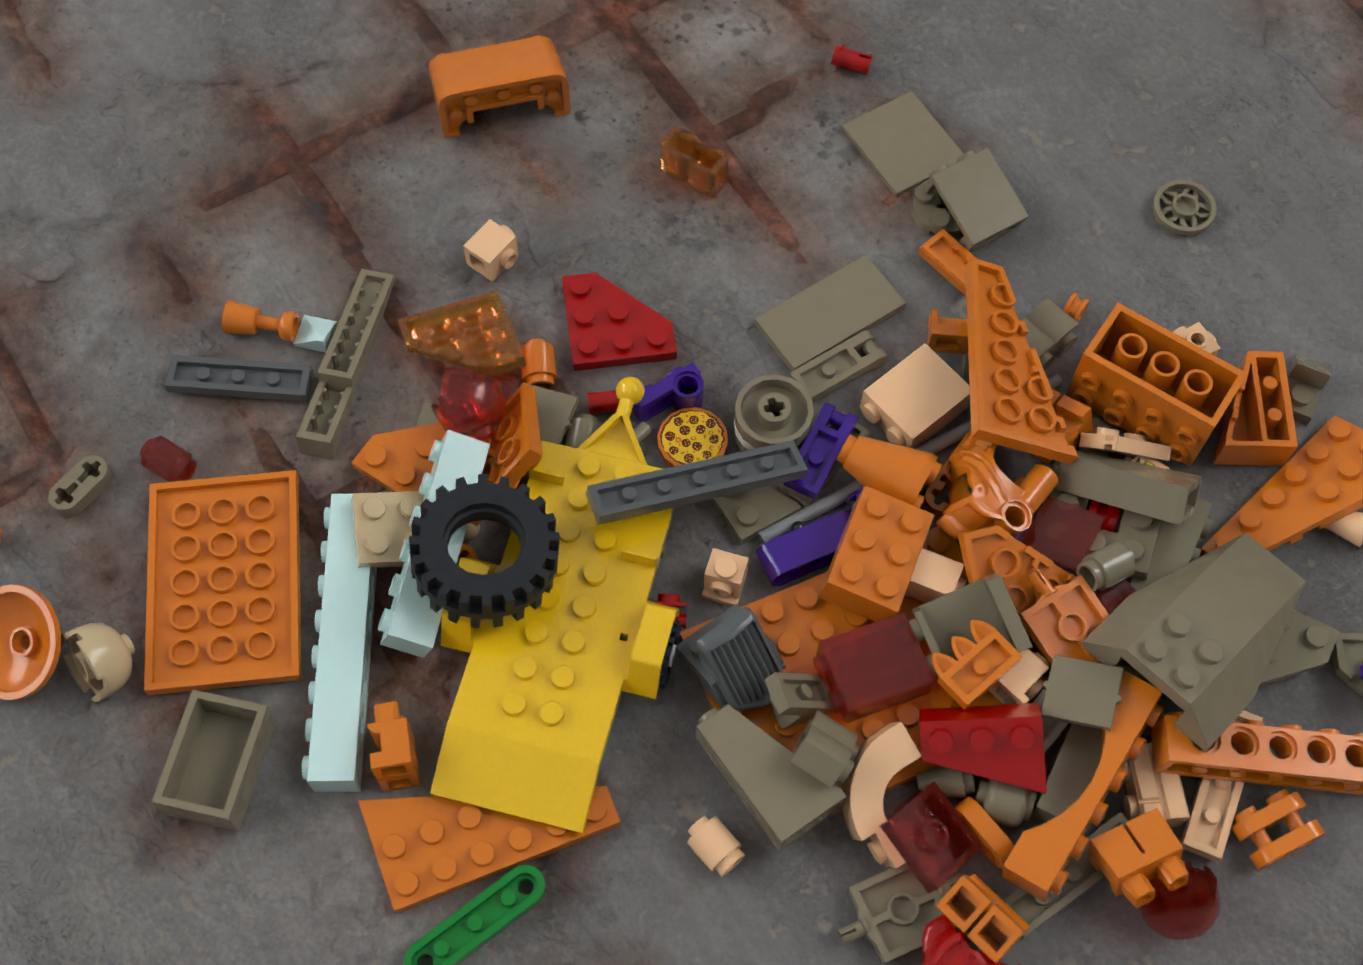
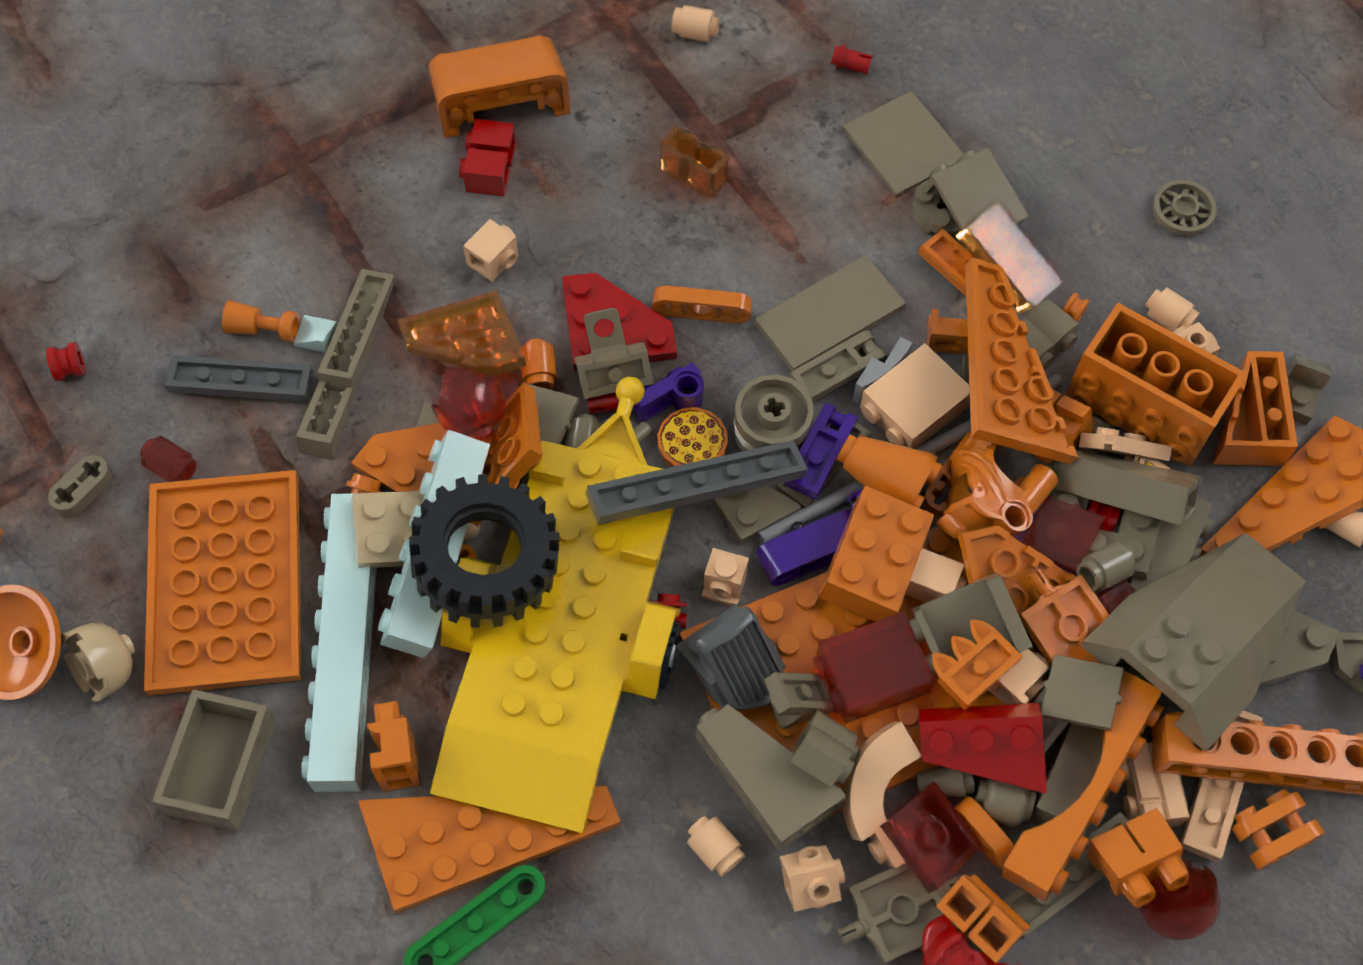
none -> red wheel [46,341,86,382]
none -> orange plate [345,473,381,494]
none -> red piece [459,119,517,197]
none -> dark tan piece [574,308,654,399]
none -> orange beam [652,285,753,323]
none -> light nougat brick [672,5,720,42]
none -> light nougat brick [780,845,845,912]
none -> light grey slope [852,337,913,404]
none -> clear orange brick [955,202,1062,314]
none -> light nougat brick [1145,287,1200,332]

